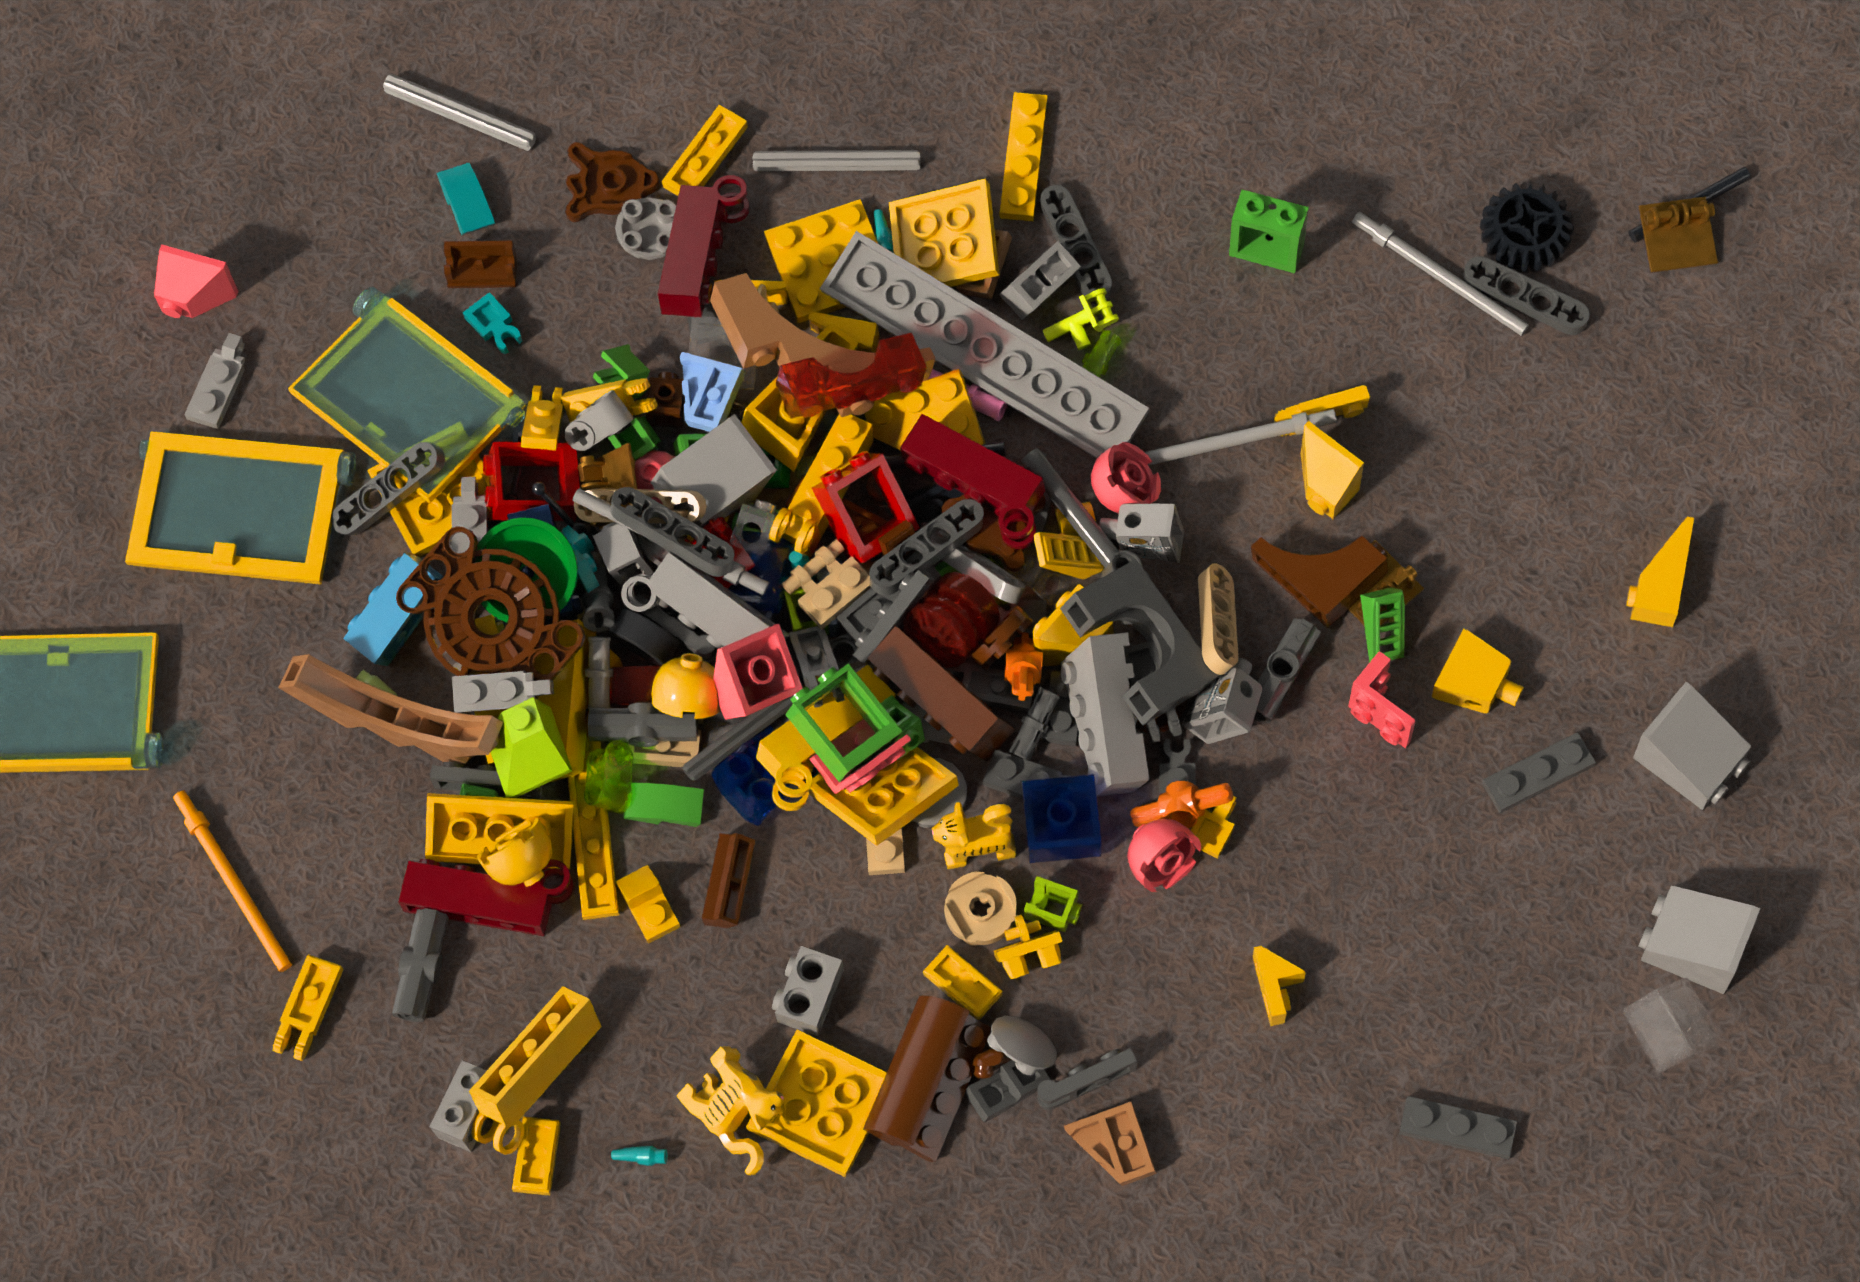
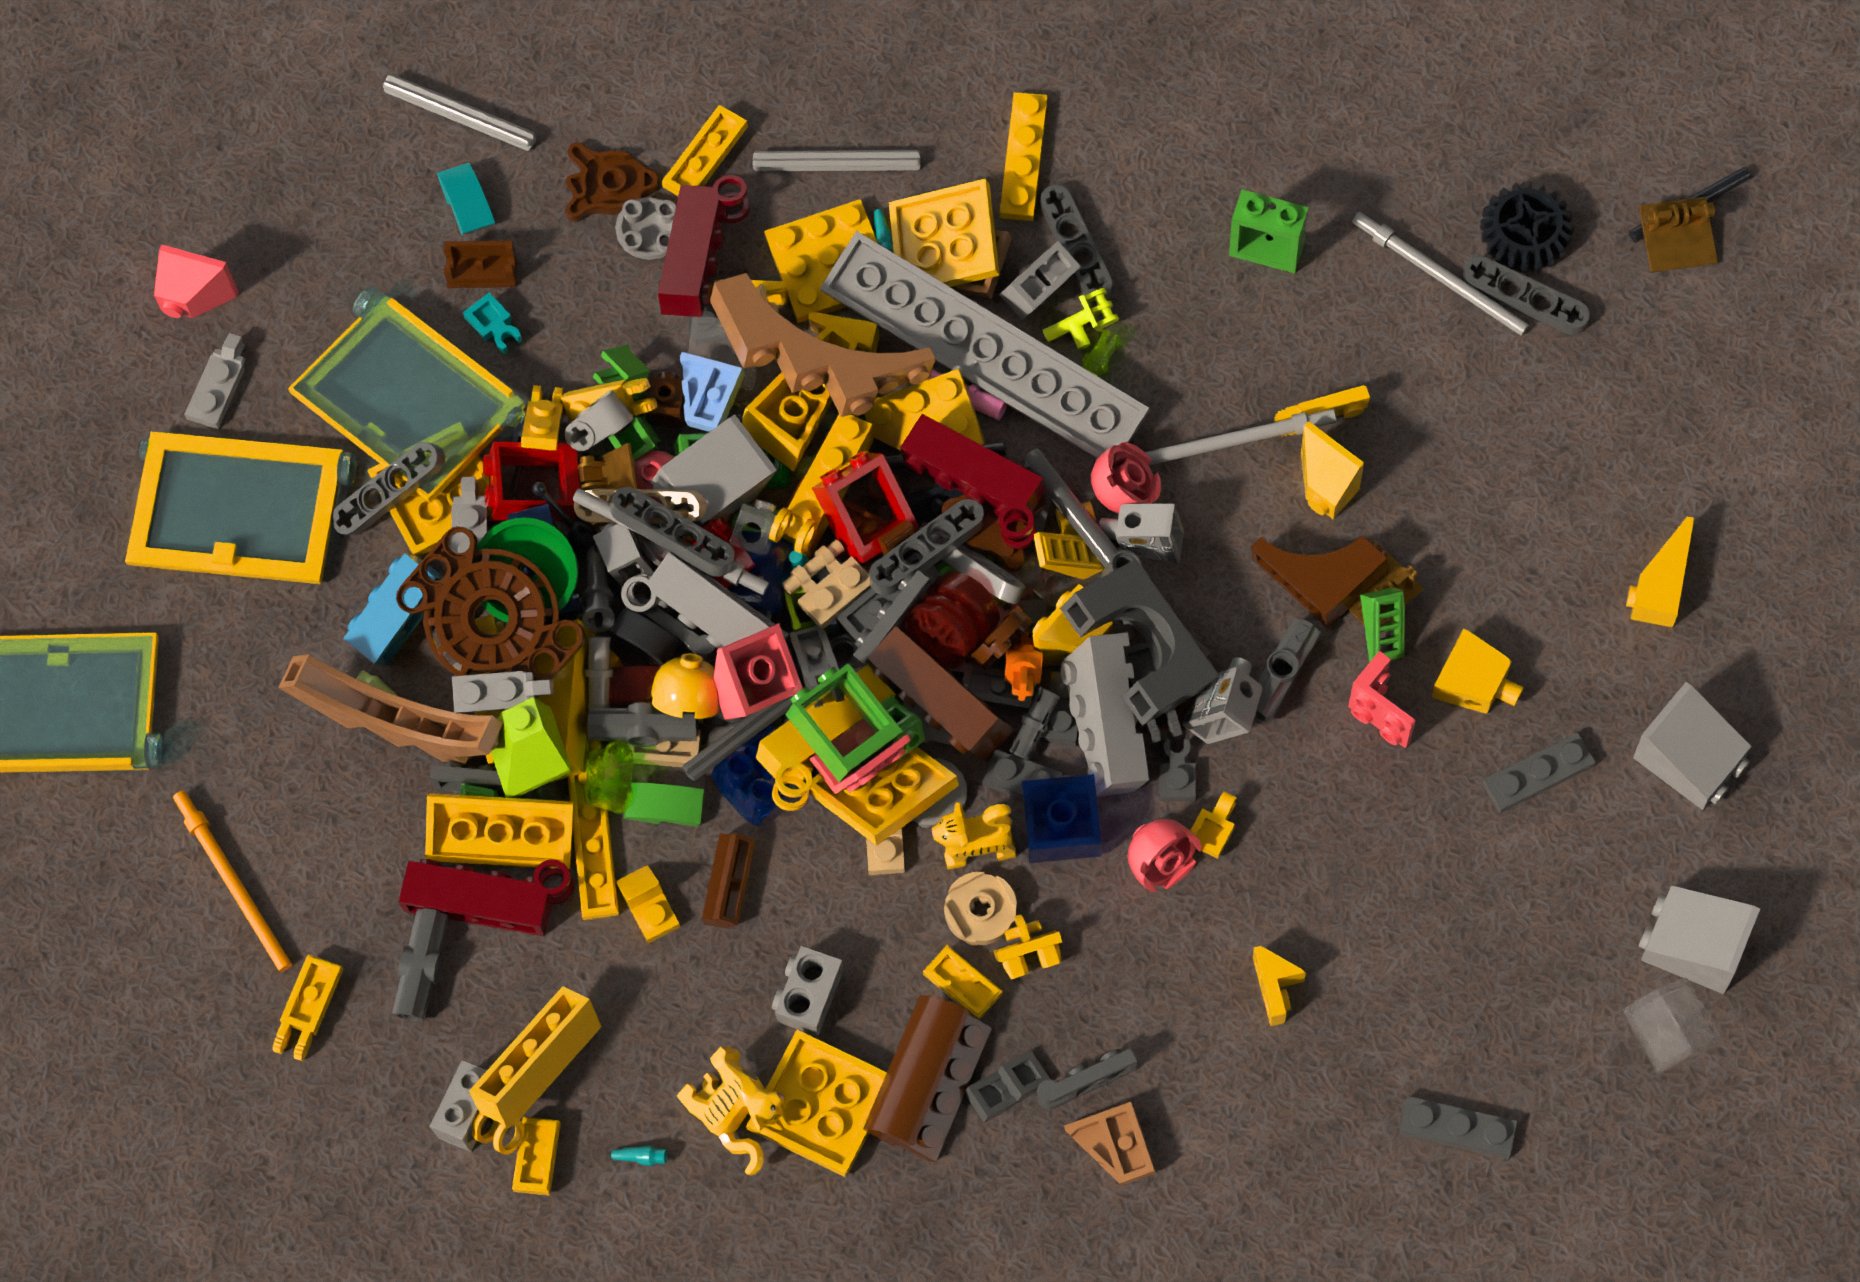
yellow cylinder [477,818,552,887] -> none
teal slope [562,525,600,593] -> none
clear red arch [776,332,927,419] -> none
reddish brown arm [972,1048,1012,1079] -> none
light grey dish [987,1016,1057,1075] -> none
lime window [1024,876,1082,932] -> none
orange axle [1130,781,1233,828] -> none
tan beam [1198,563,1239,675] -> none

